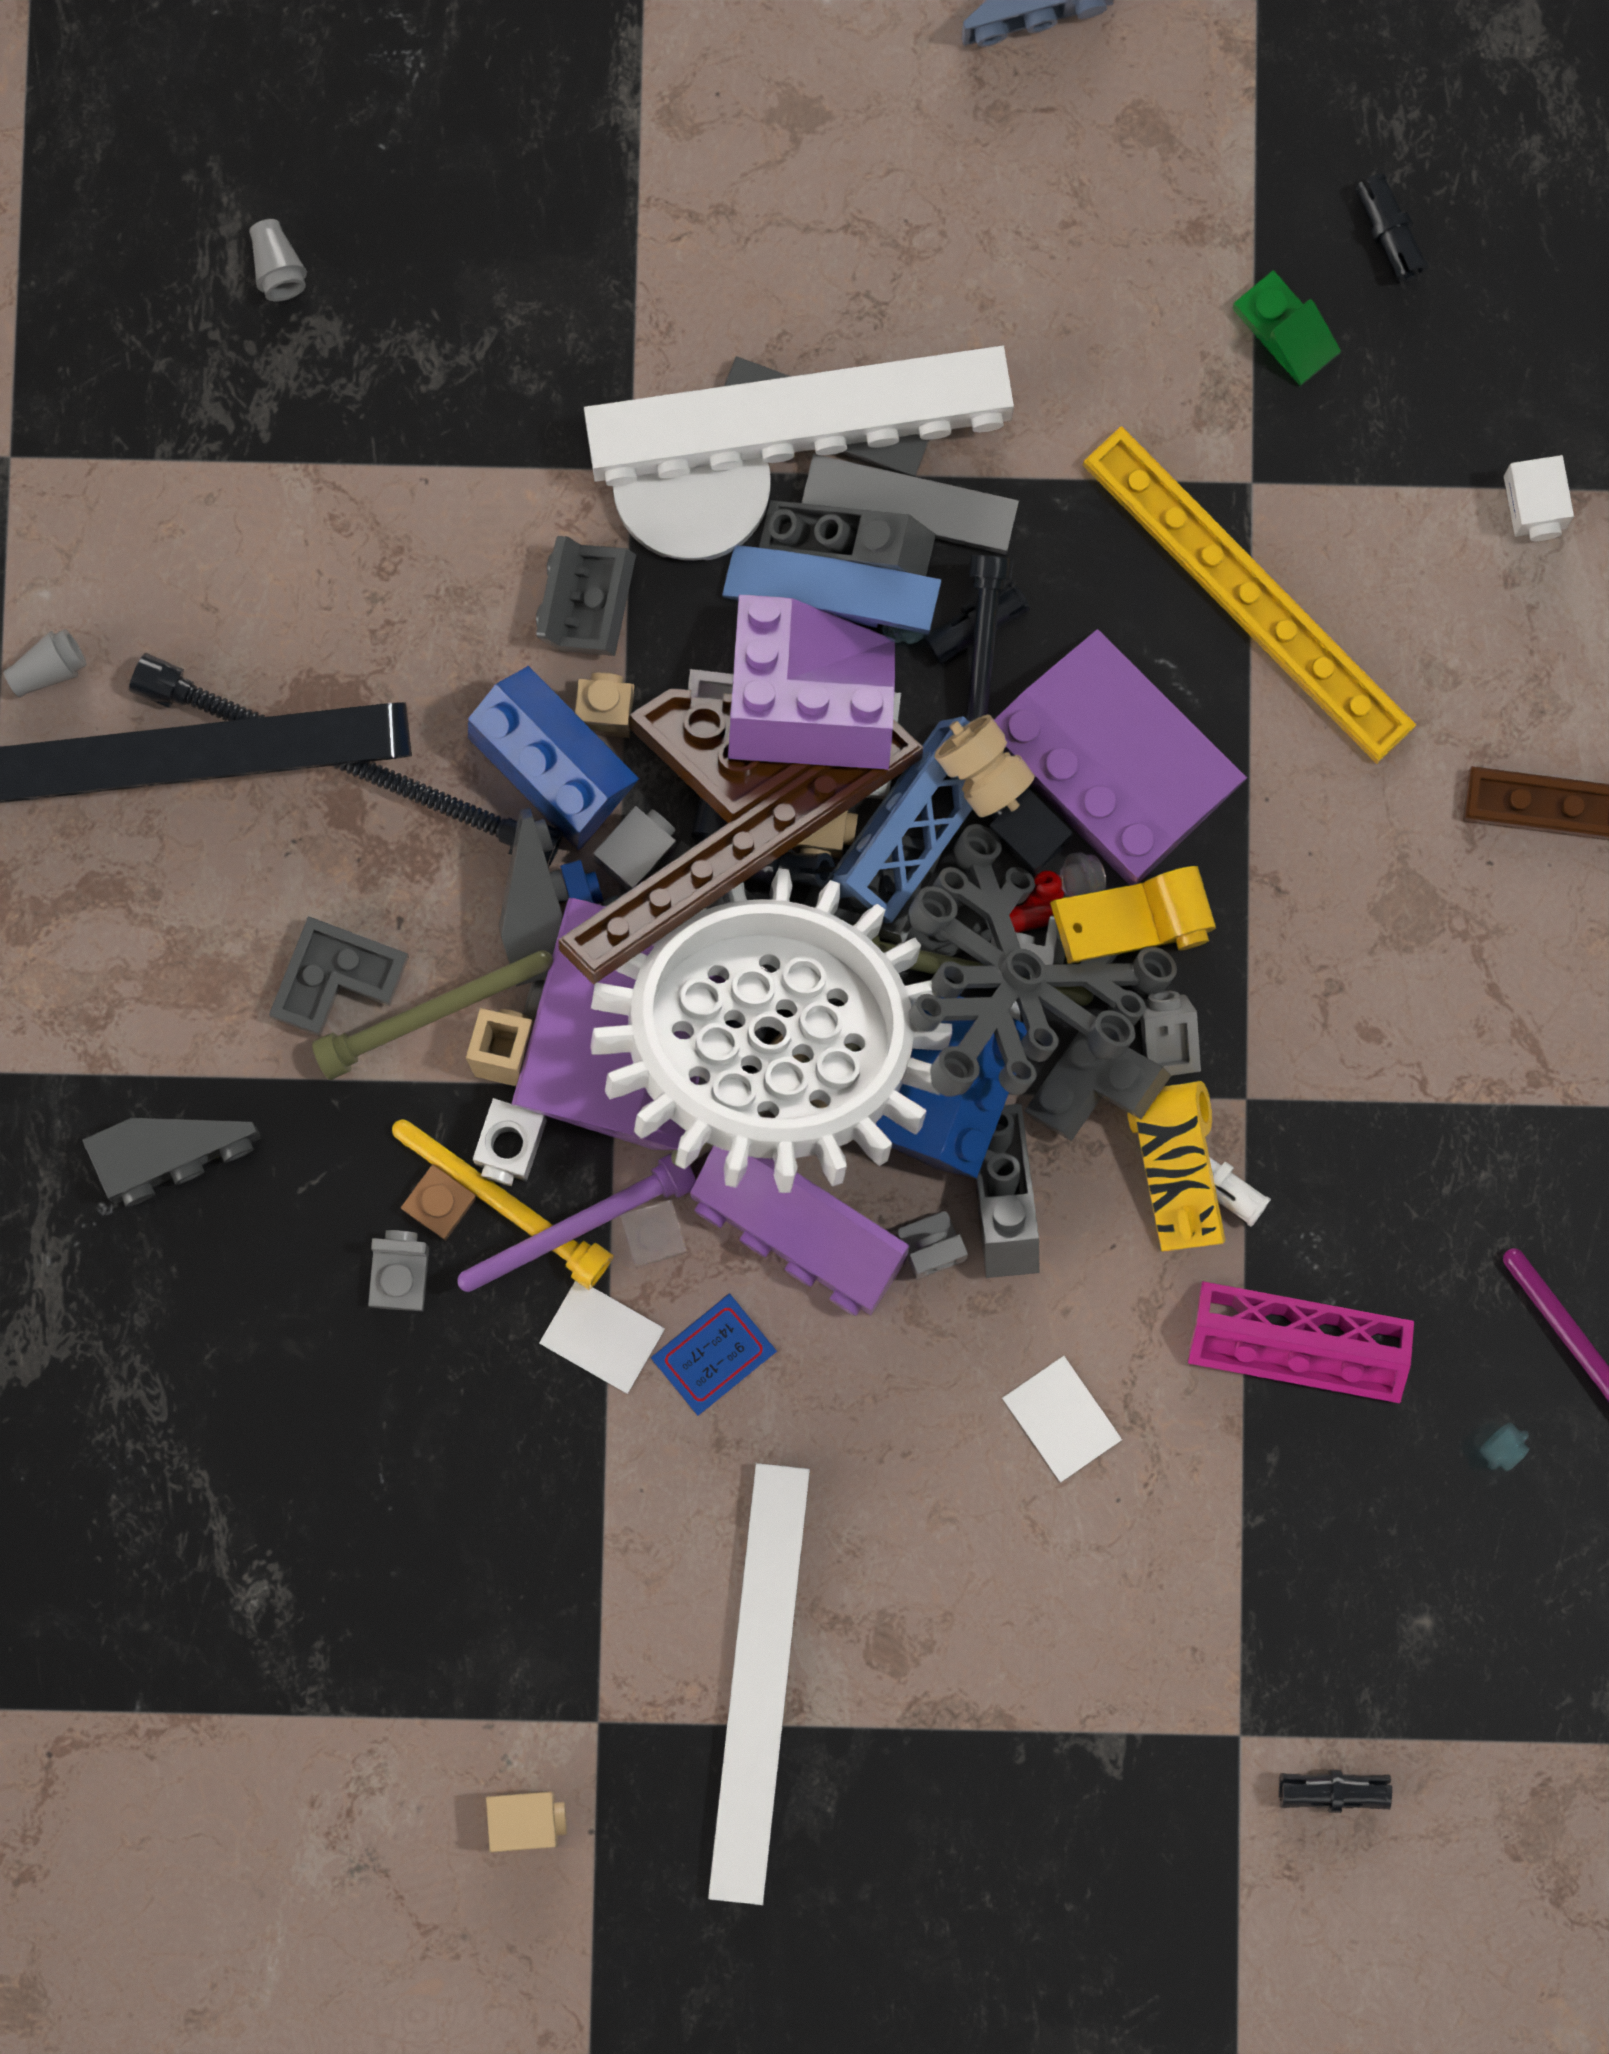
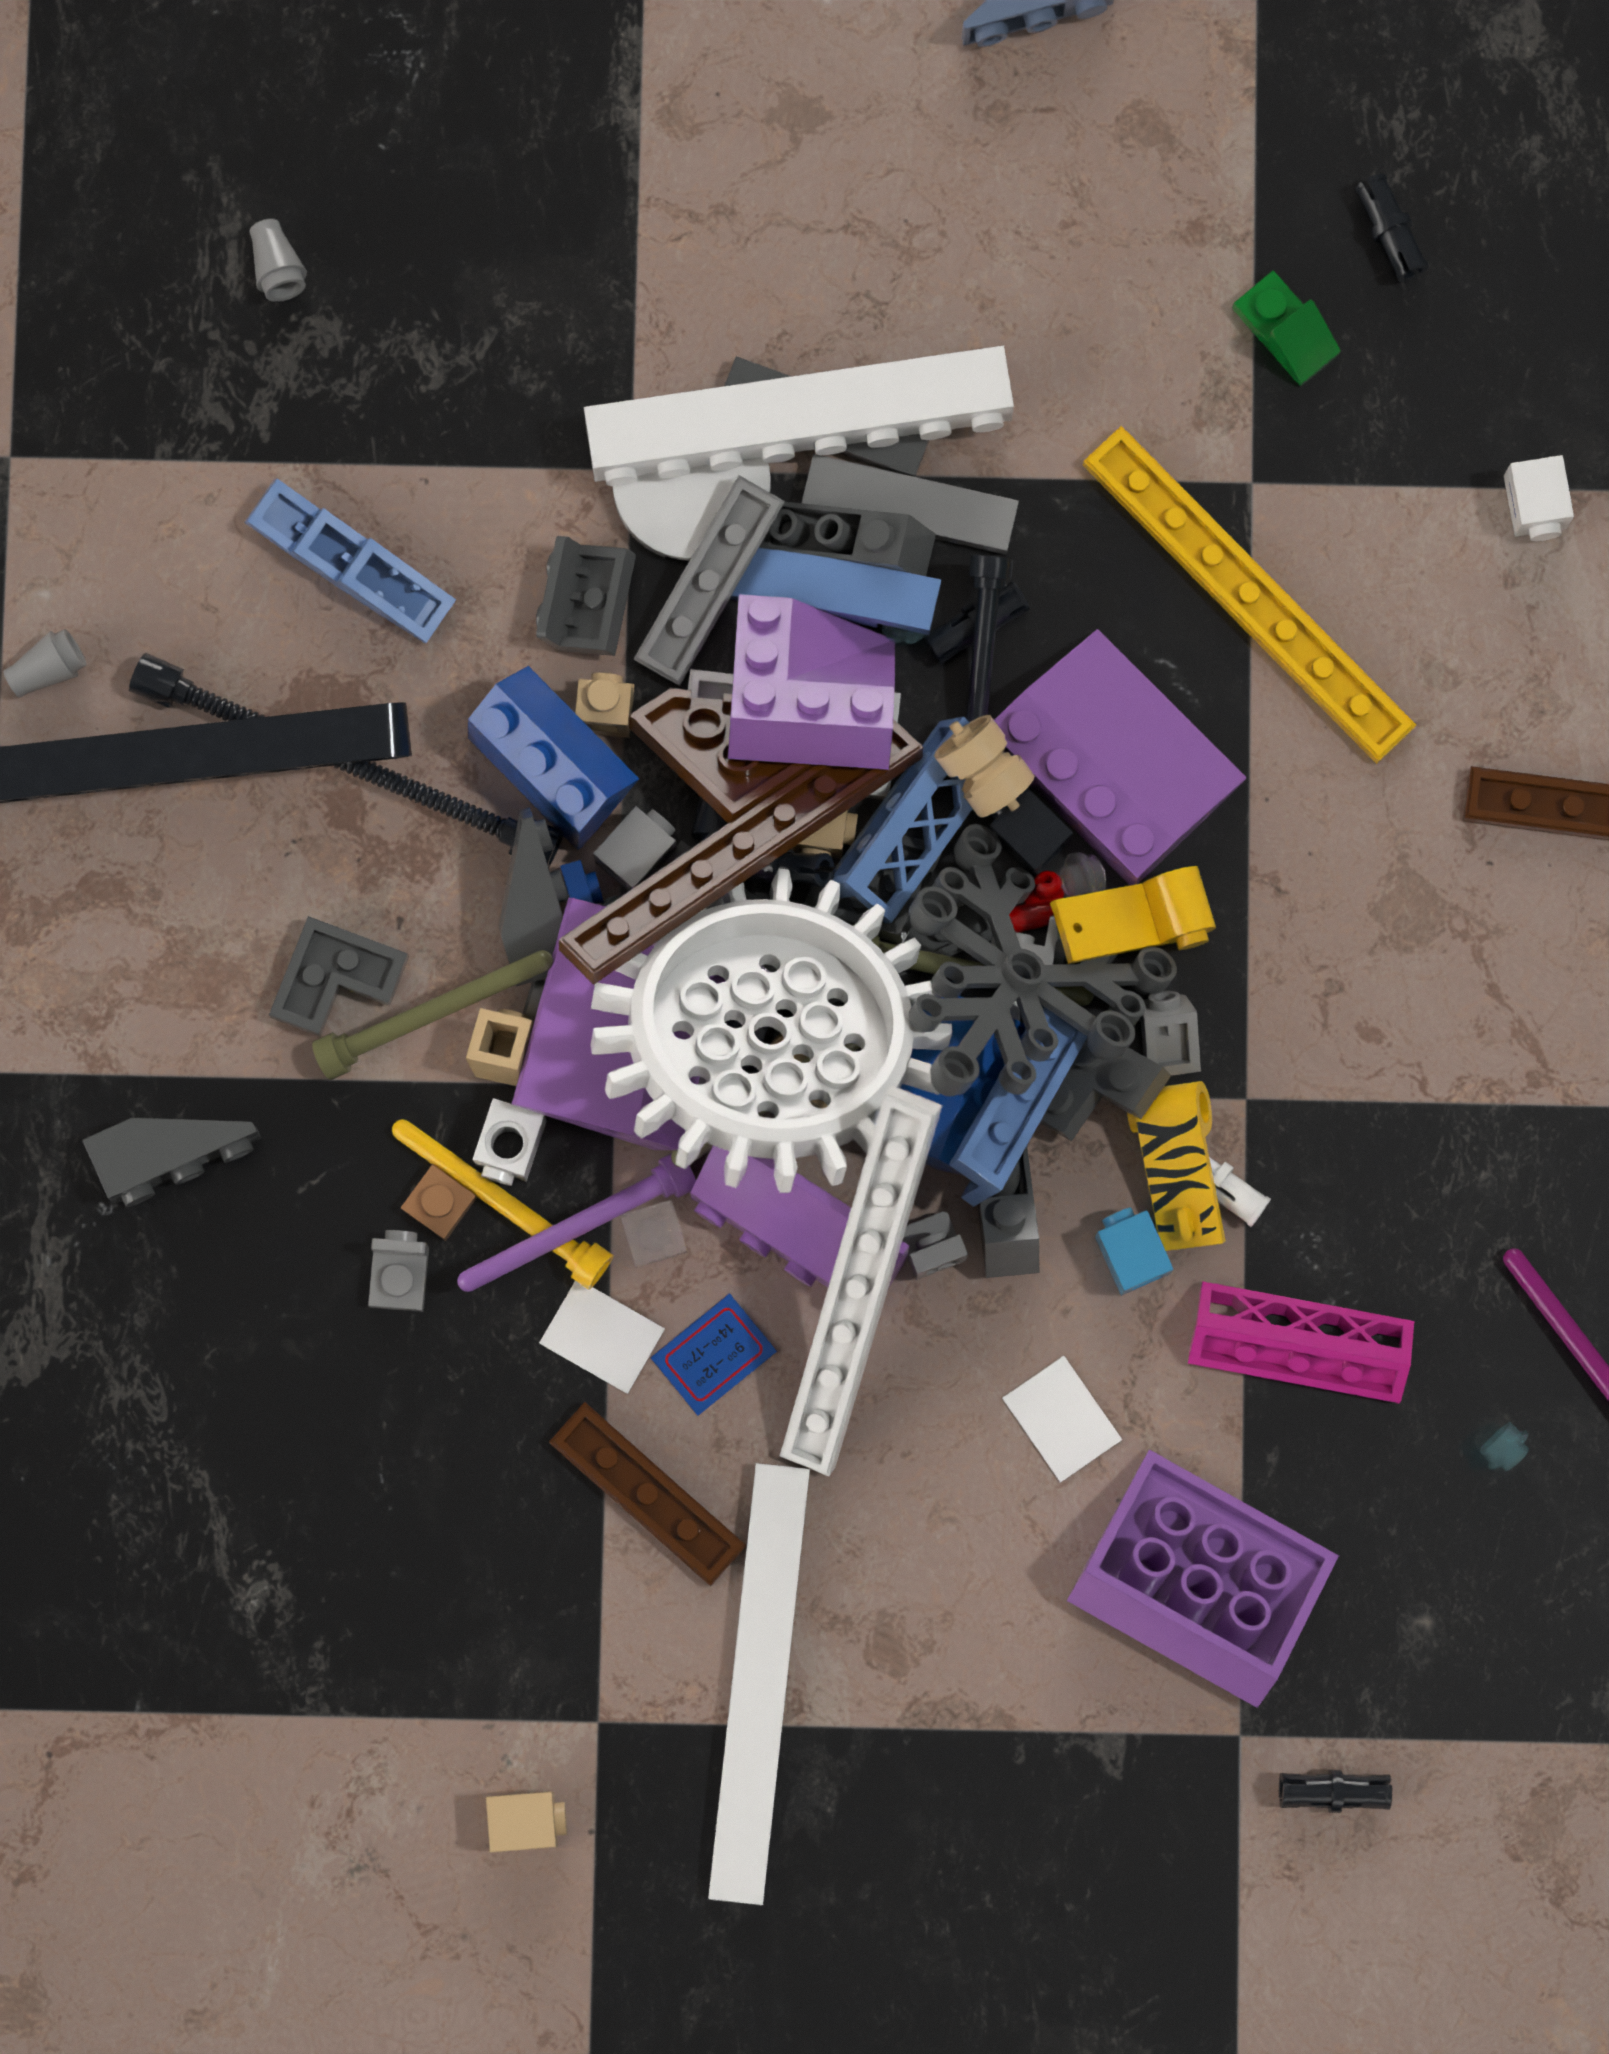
none -> medium blue slope [244,478,456,643]
none -> reddish brown tile [549,1402,747,1587]
none -> light grey tile [634,475,785,686]
none -> white tile [780,1085,942,1476]
none -> medium blue fence [949,1005,1087,1207]
none -> medium lavender slope [1067,1450,1339,1708]
none -> dark azure brick [1095,1207,1174,1296]

